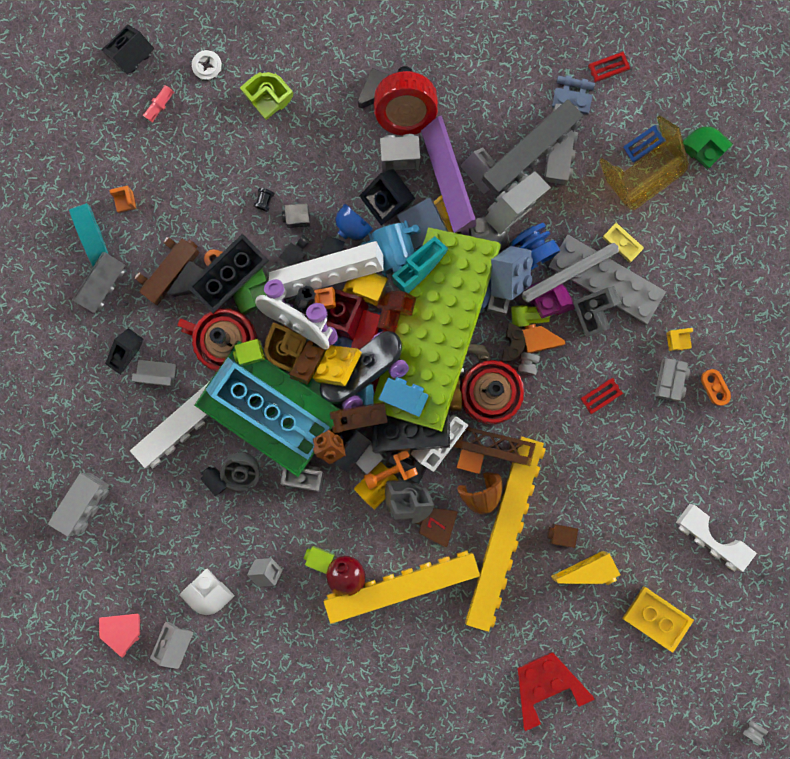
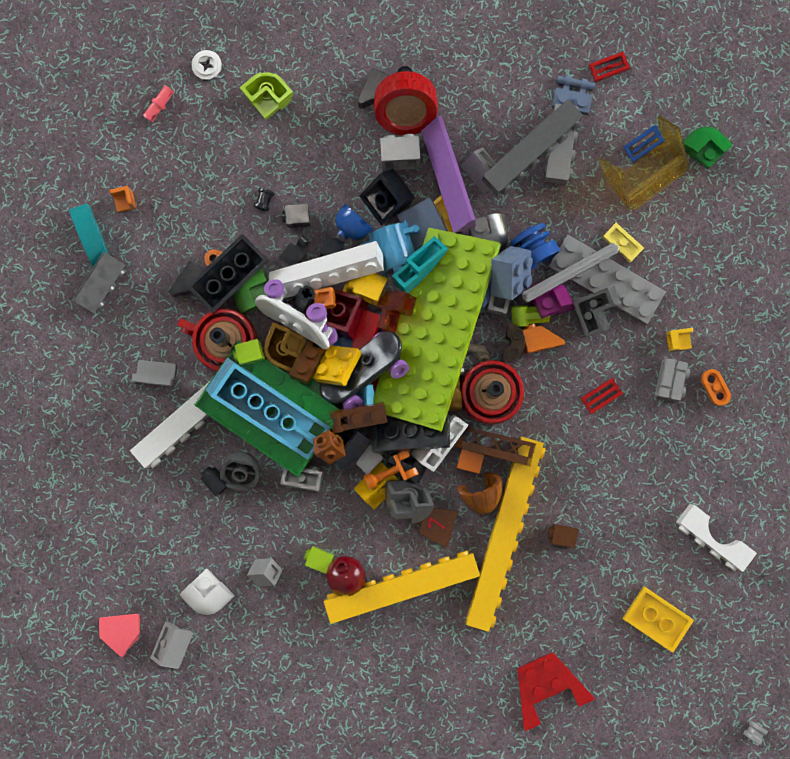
light grey brick [48,473,109,537] -> none
black slope [101,24,154,75] -> none
black slope [105,328,144,375] -> none
reddish brown brick [134,236,200,306] -> none
dark azure brick [379,377,429,417] -> none
light grey brick [484,171,551,235] -> none
light grey wheel [517,352,540,375] -> none
yellow slope [551,551,620,585] -> none

